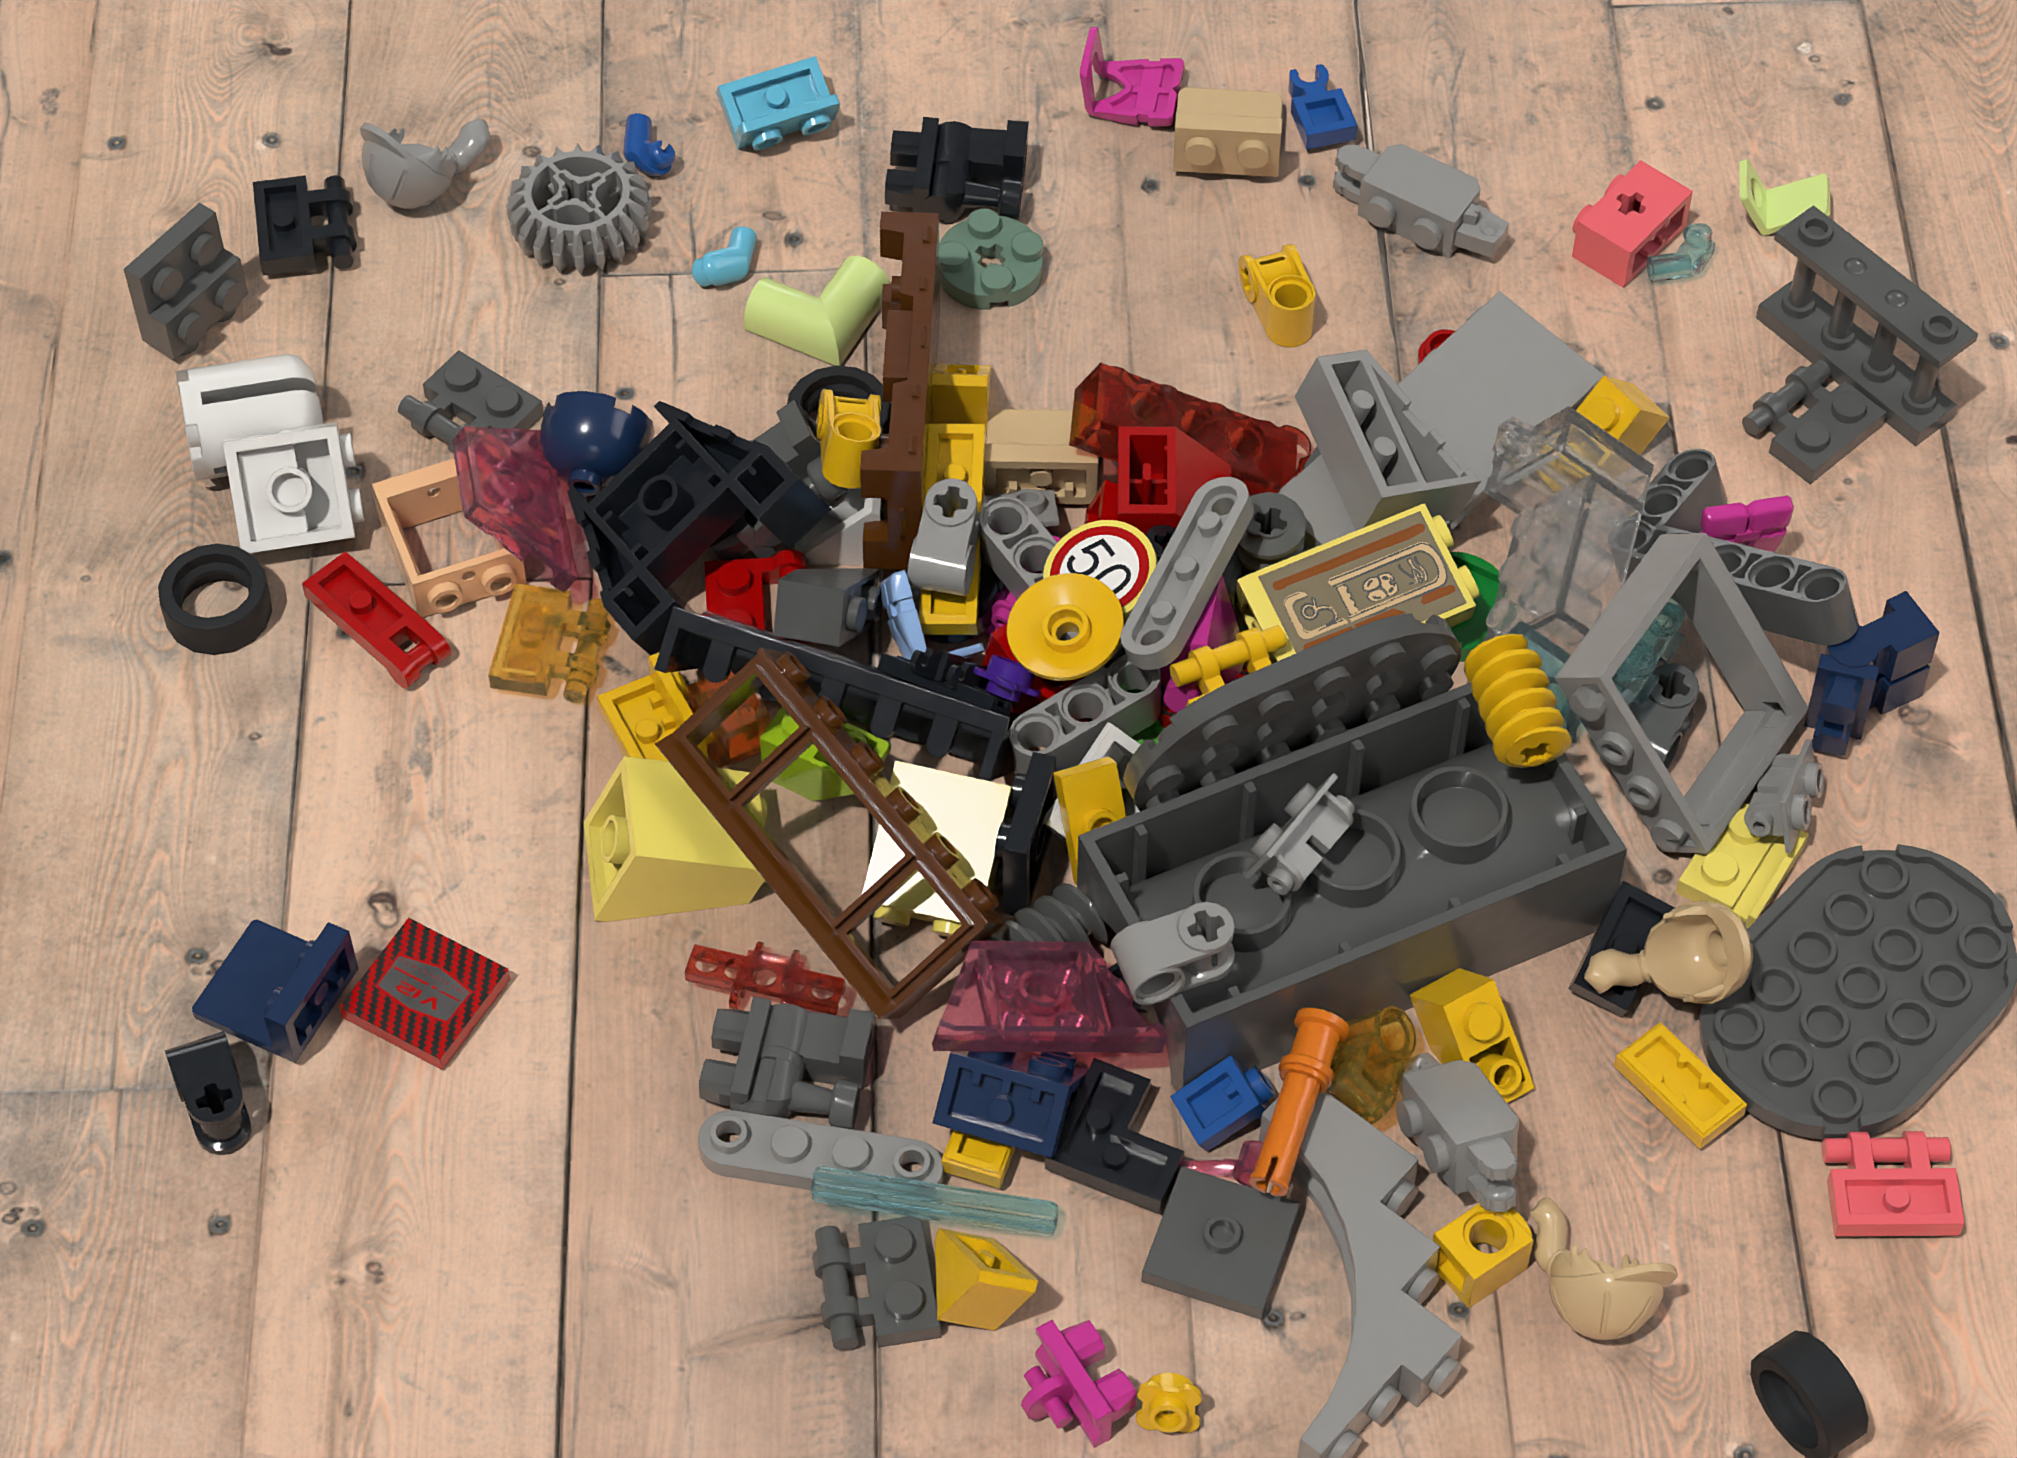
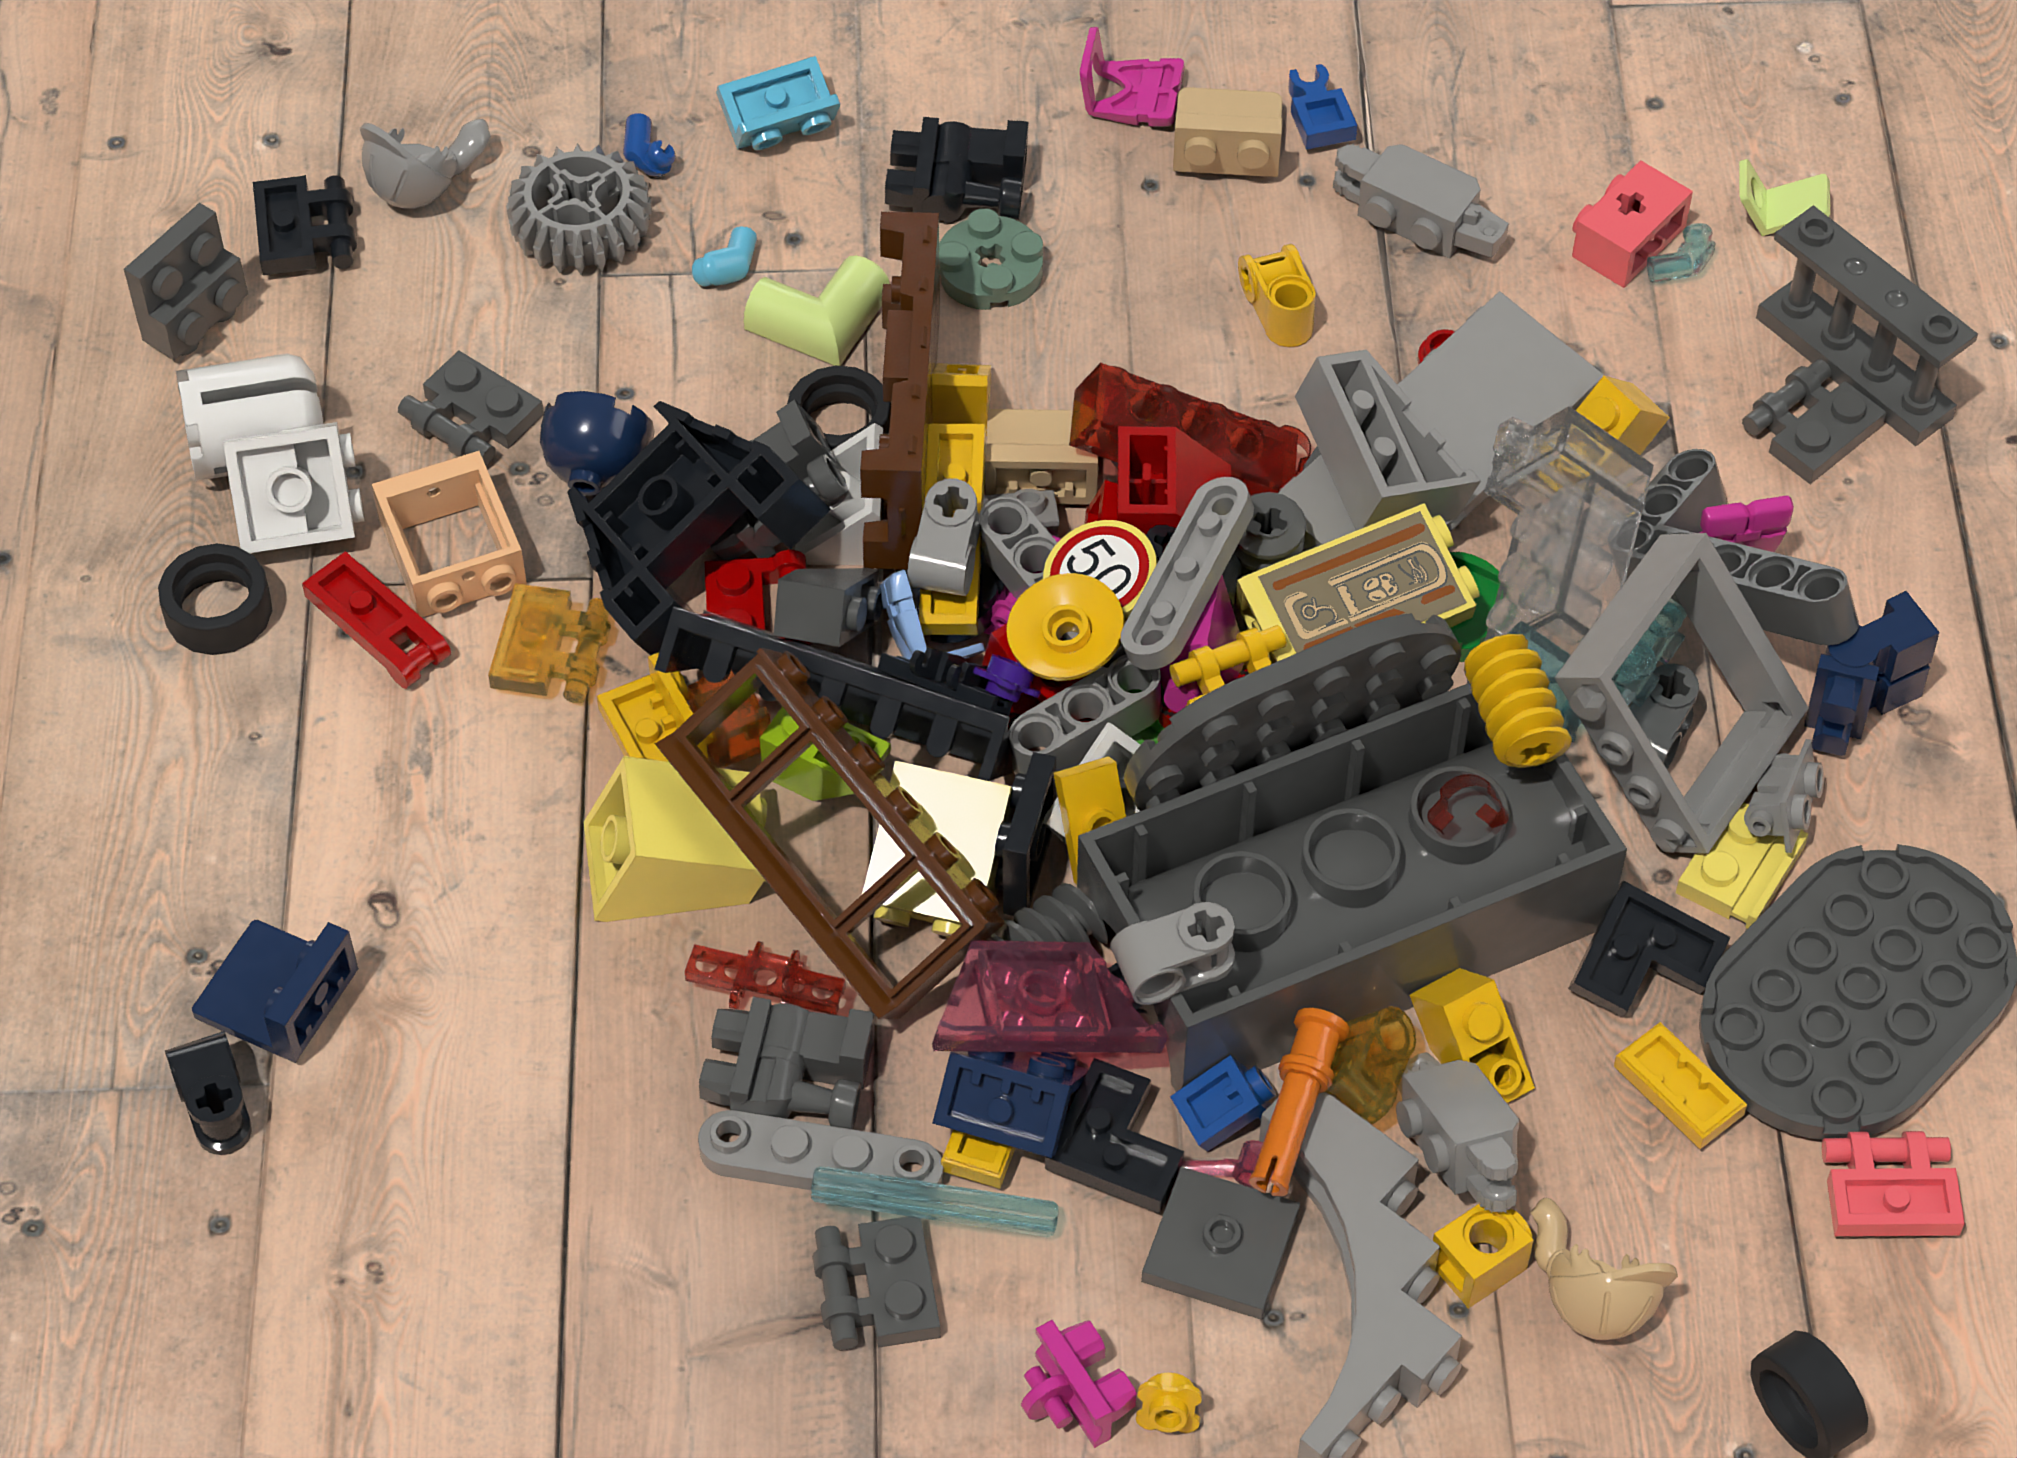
tile [339,917,511,1070] -> none
clear pink wing [451,426,578,592] -> none
yellow piece [817,389,881,489] -> none
yellow slope [935,1228,1038,1331] -> none
light grey hinge [1243,773,1355,895] -> none
tan piece [1584,901,1753,1004] -> none
none -> clear red piece [1427,774,1509,835]

